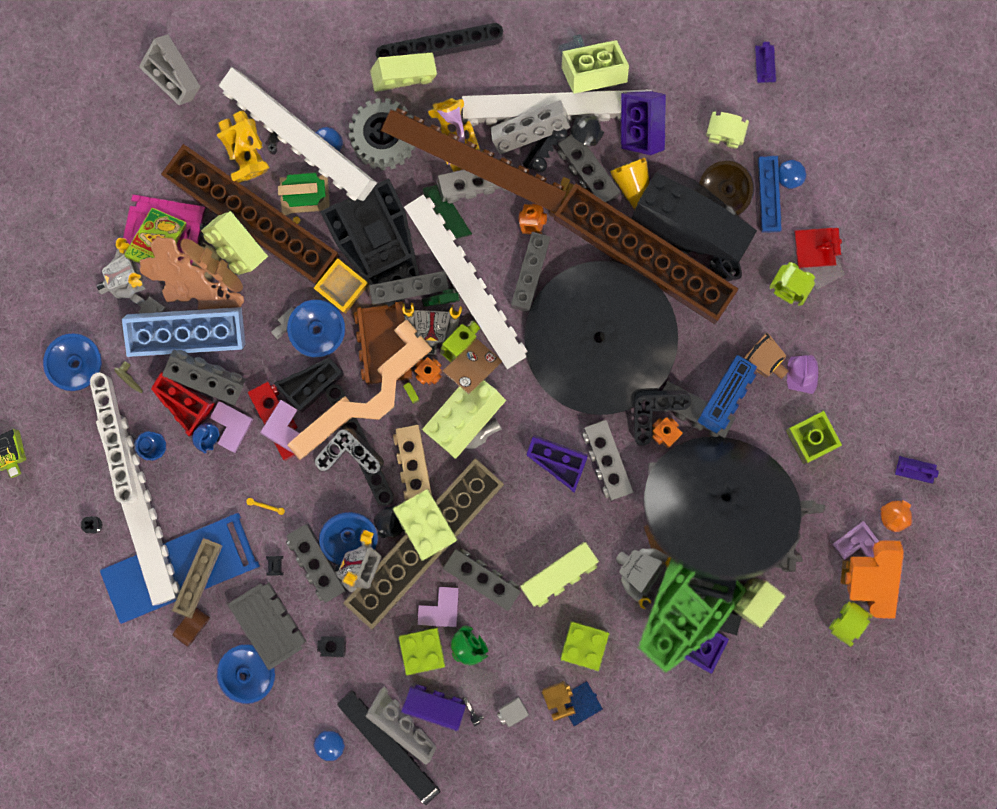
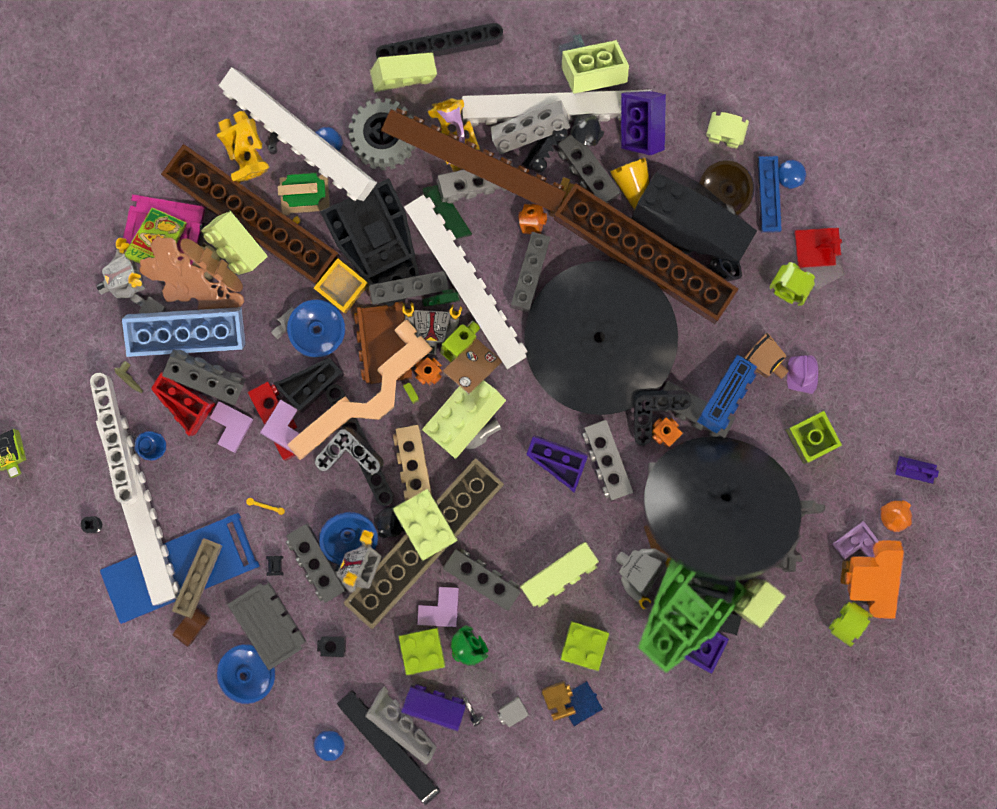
blue dish [43,333,102,391] -> none
light grey wedge [139,34,200,105] -> none
blue hair [192,423,220,454] -> none
dark purple hinge [755,42,776,83] -> none

